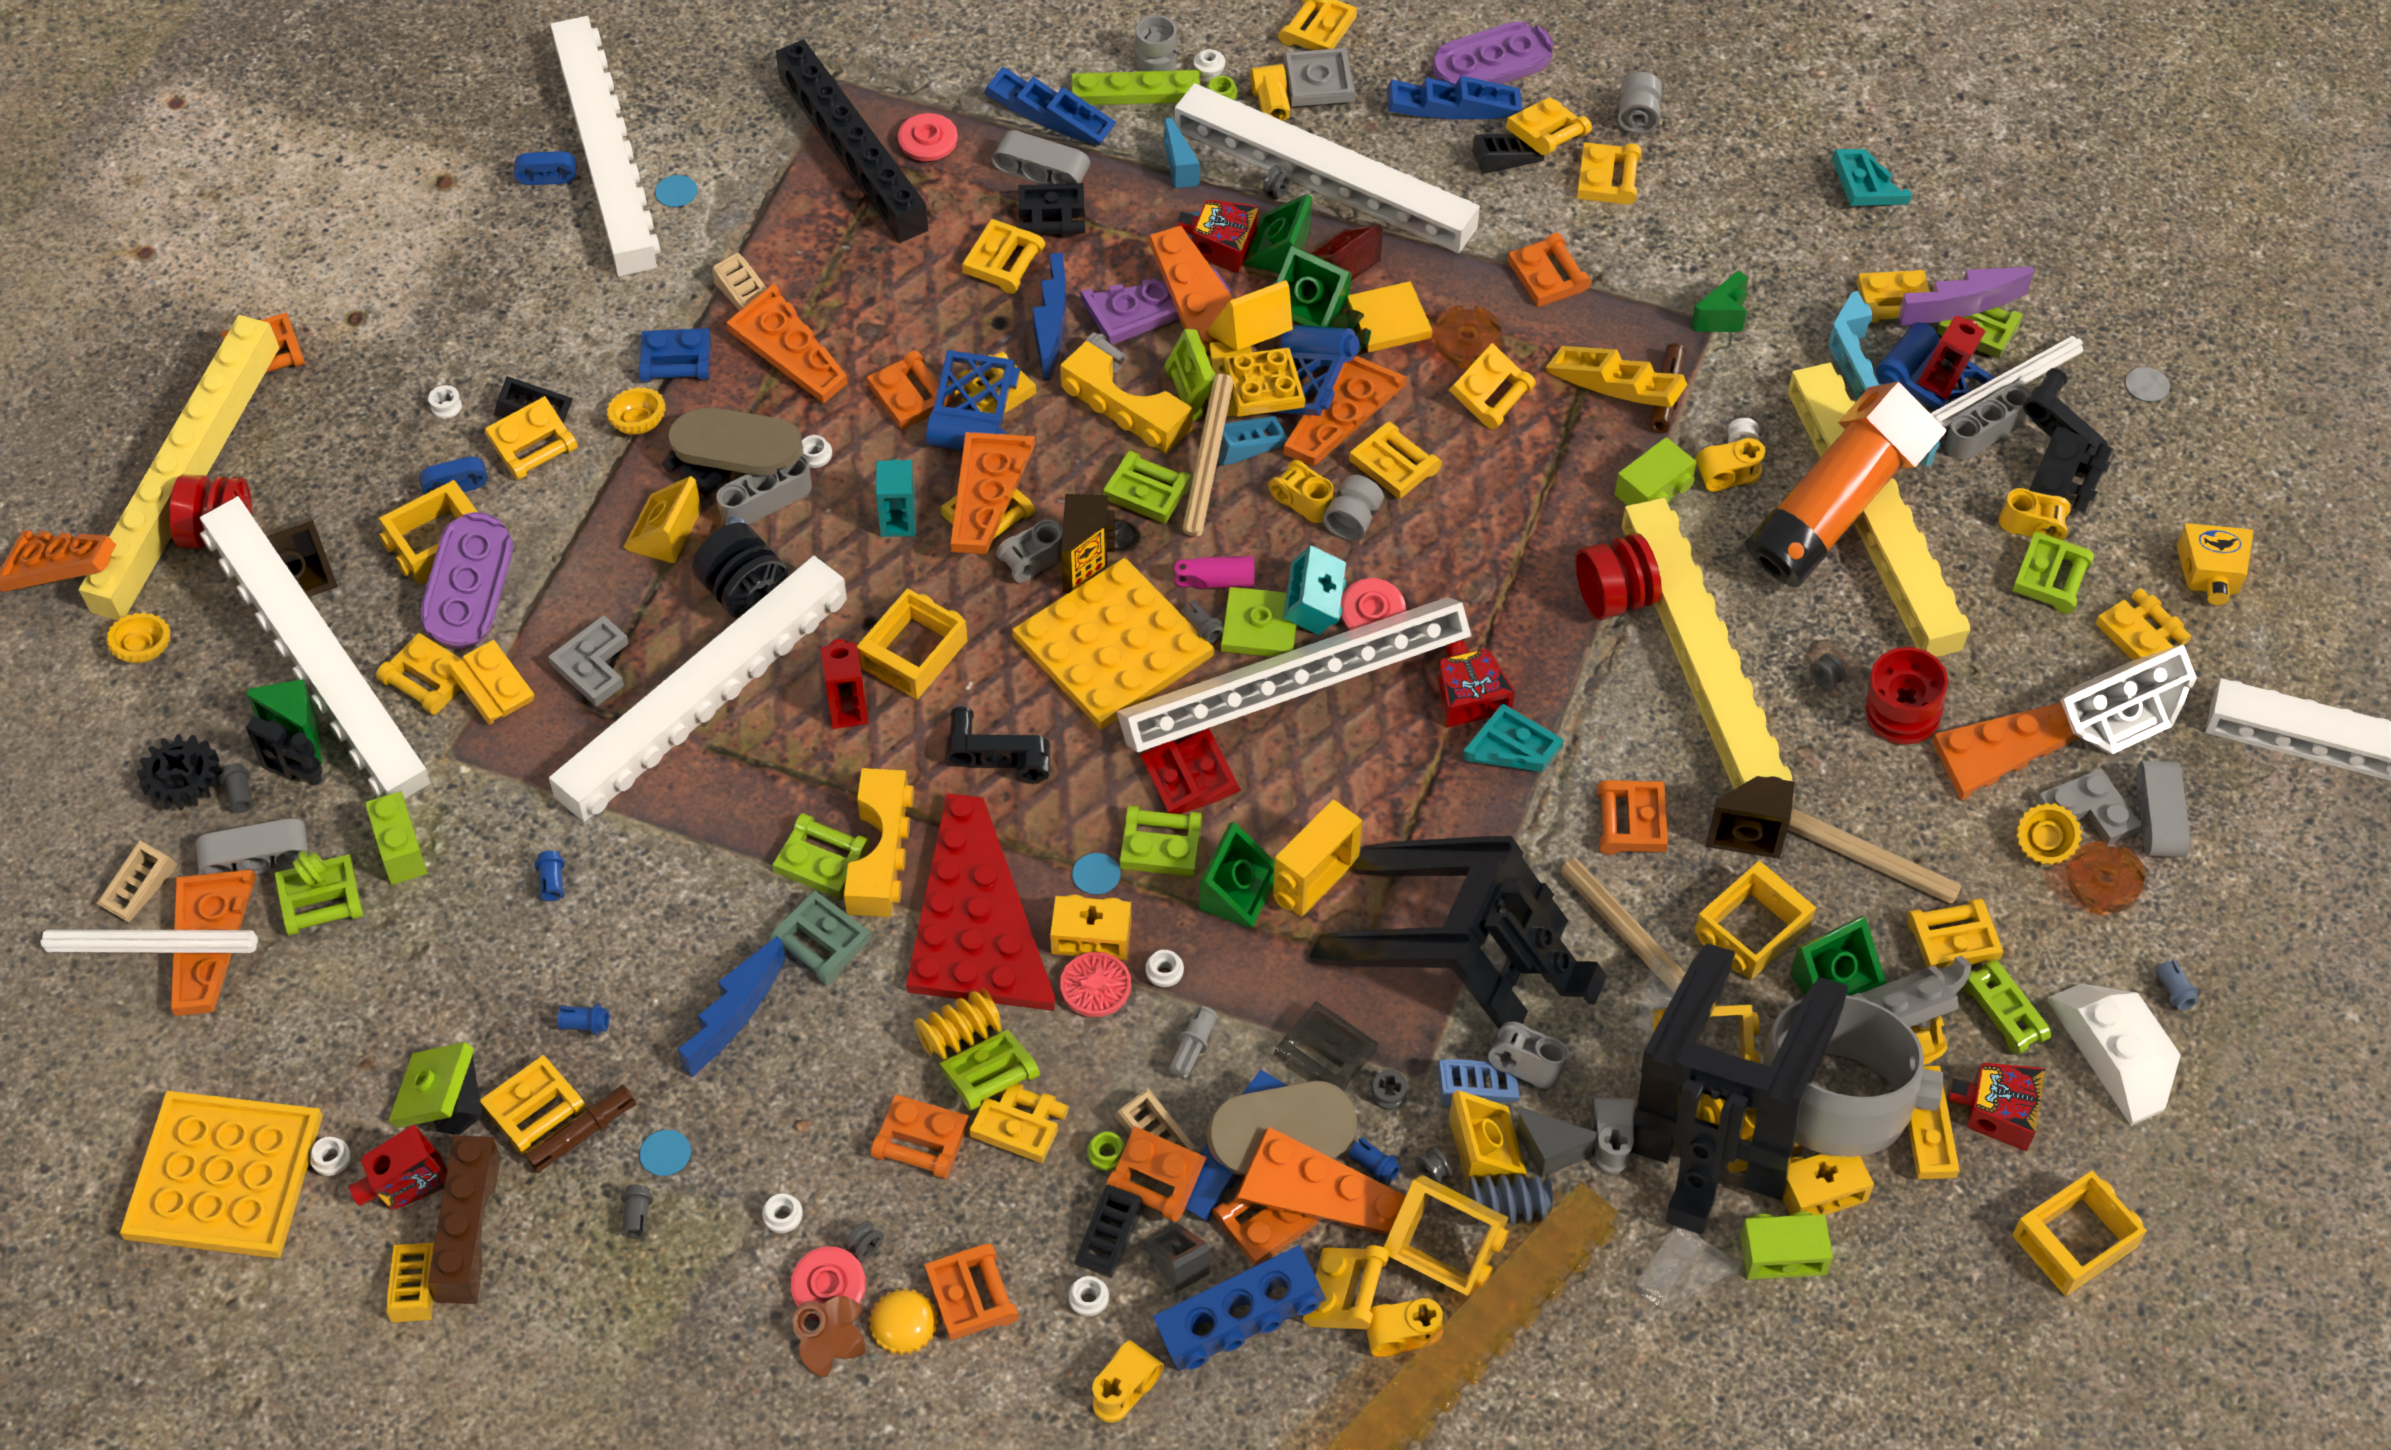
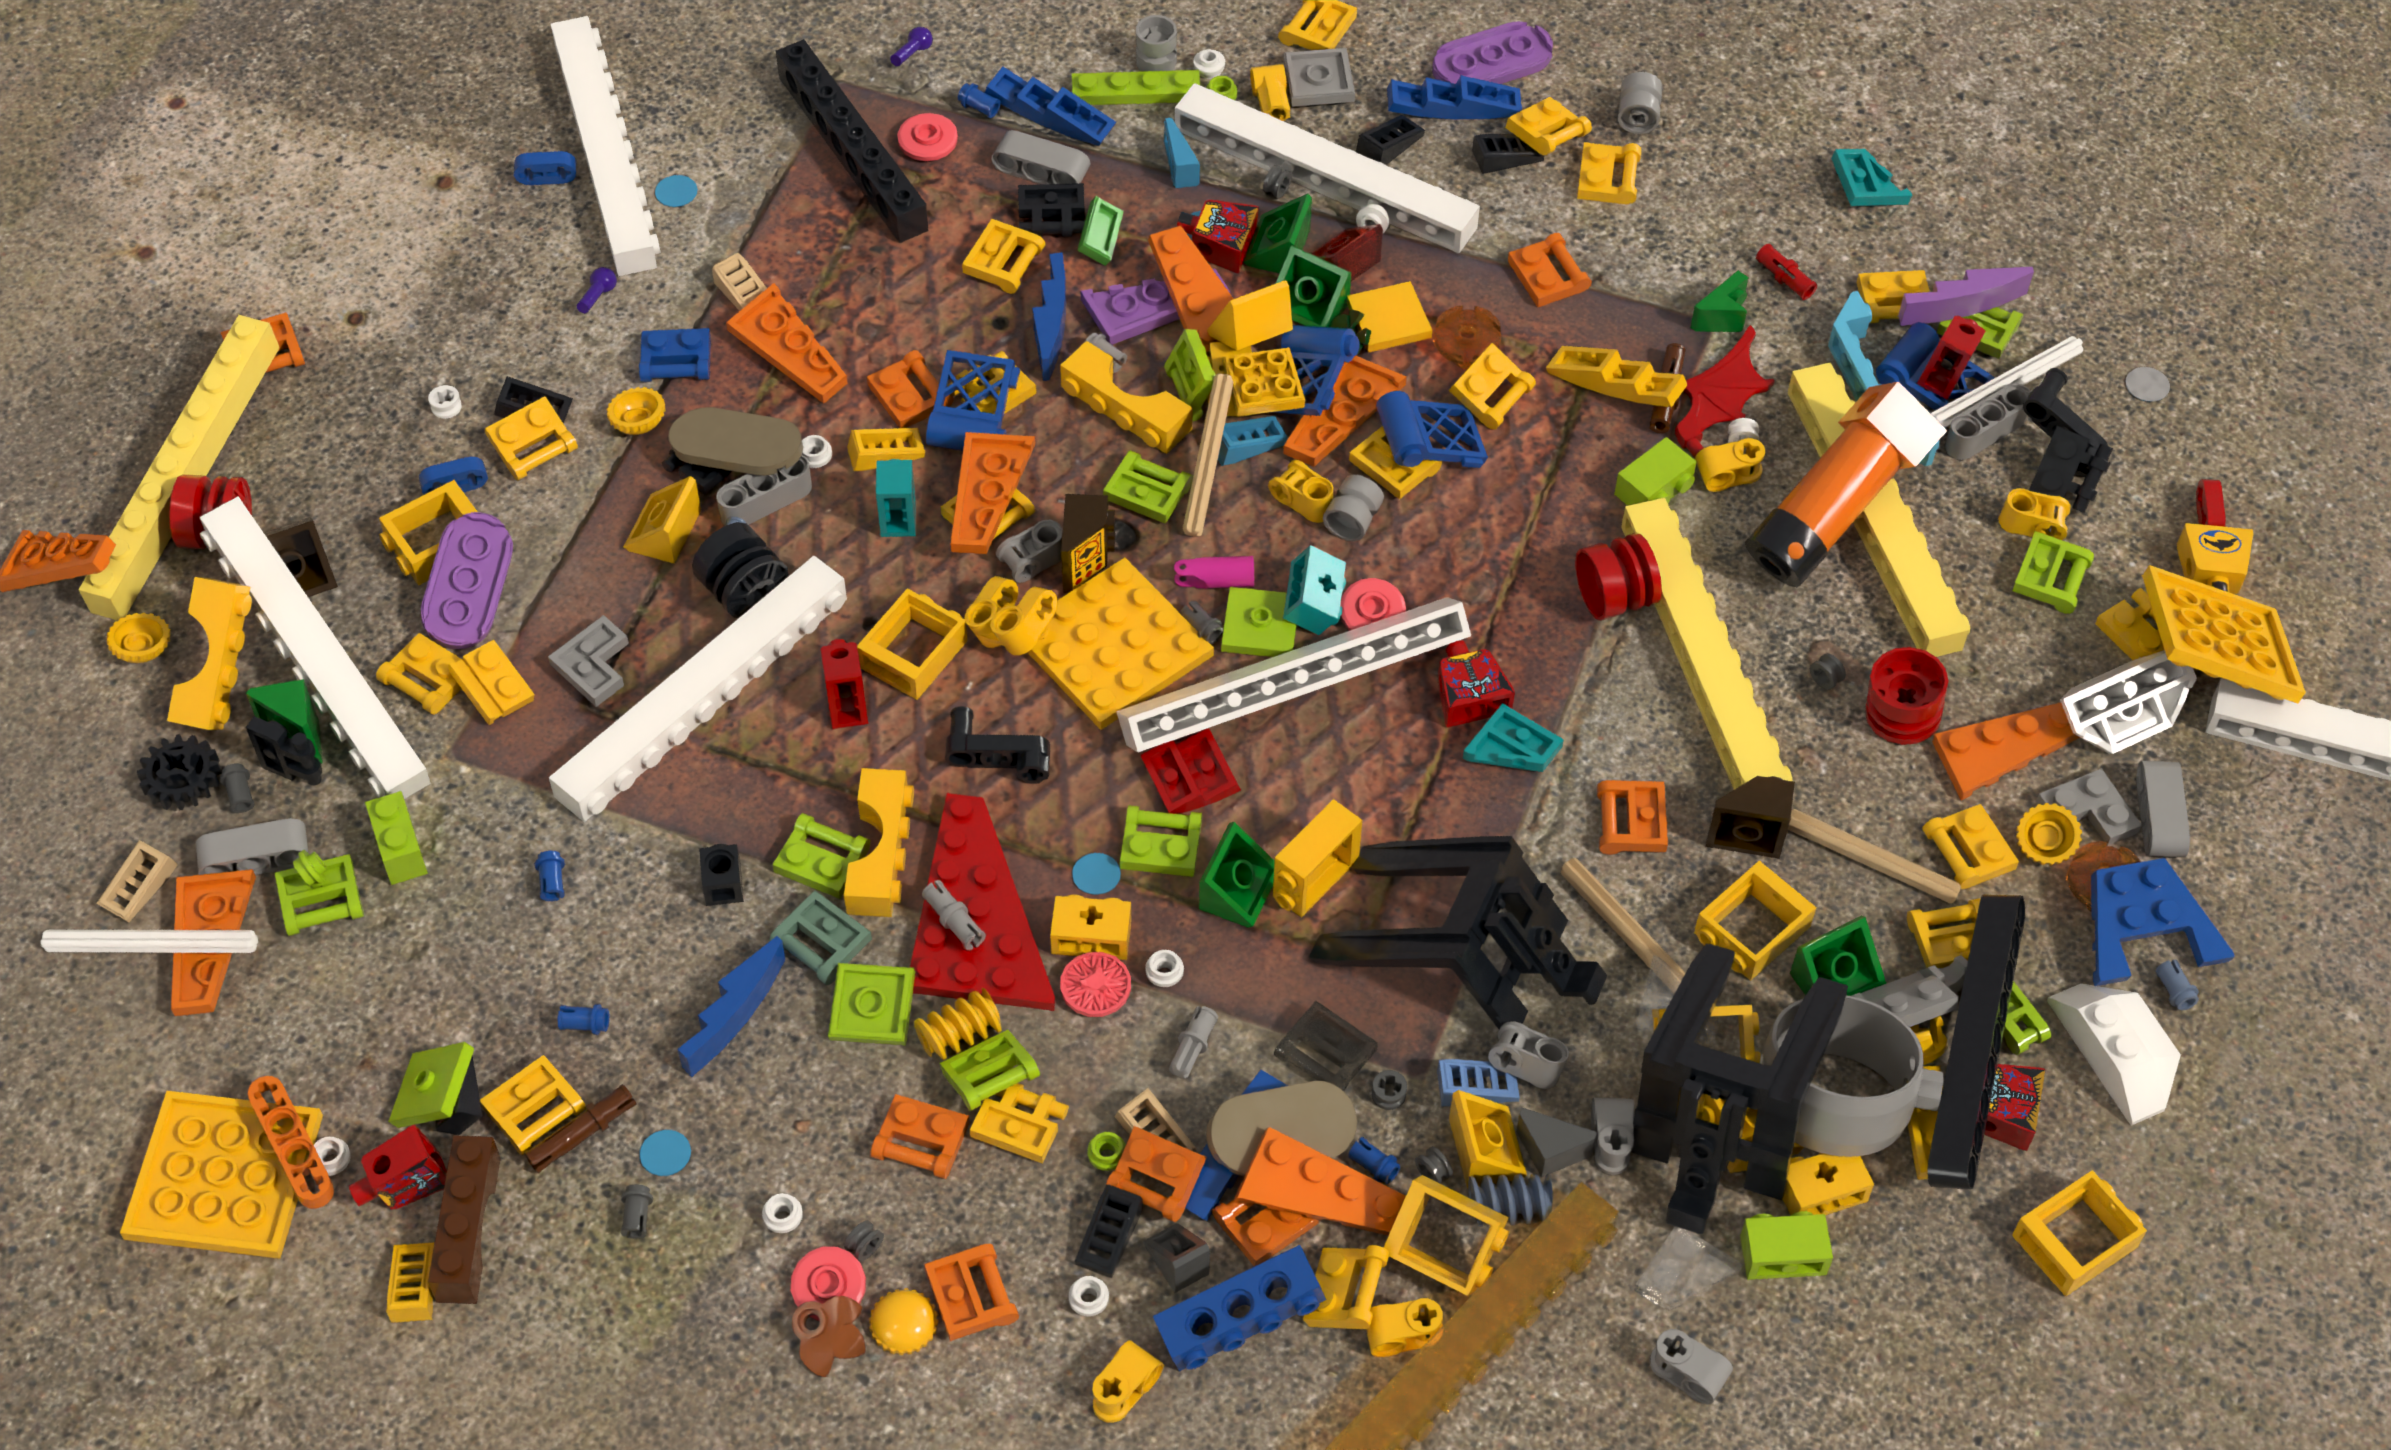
none -> yellow arch [167,577,252,730]
none -> orange beam [247,1076,334,1209]
none -> dark purple bar [577,267,617,314]
none -> black brick [699,844,744,906]
none -> lime plate [828,963,915,1046]
none -> yellow slope [847,428,925,471]
none -> dark purple bar [890,27,933,66]
none -> light grey pin [922,880,986,950]
none -> blue pin [958,83,1001,118]
none -> yellow piece [964,576,1058,656]
none -> bright green tile [1077,196,1124,266]
none -> black slope [1355,115,1425,165]
none -> white plate [1356,204,1389,236]
none -> blue piece [1376,391,1488,468]
none -> light grey piece [1649,1329,1733,1405]
none -> red animal [1675,325,1775,459]
none -> red pin [1756,243,1818,300]
none -> yellow plate [1922,804,2019,889]
none -> black beam [1927,894,2025,1190]
none -> blue wing [2091,858,2235,986]
none -> yellow plate [2142,565,2306,704]
none -> red beam [2196,479,2226,527]

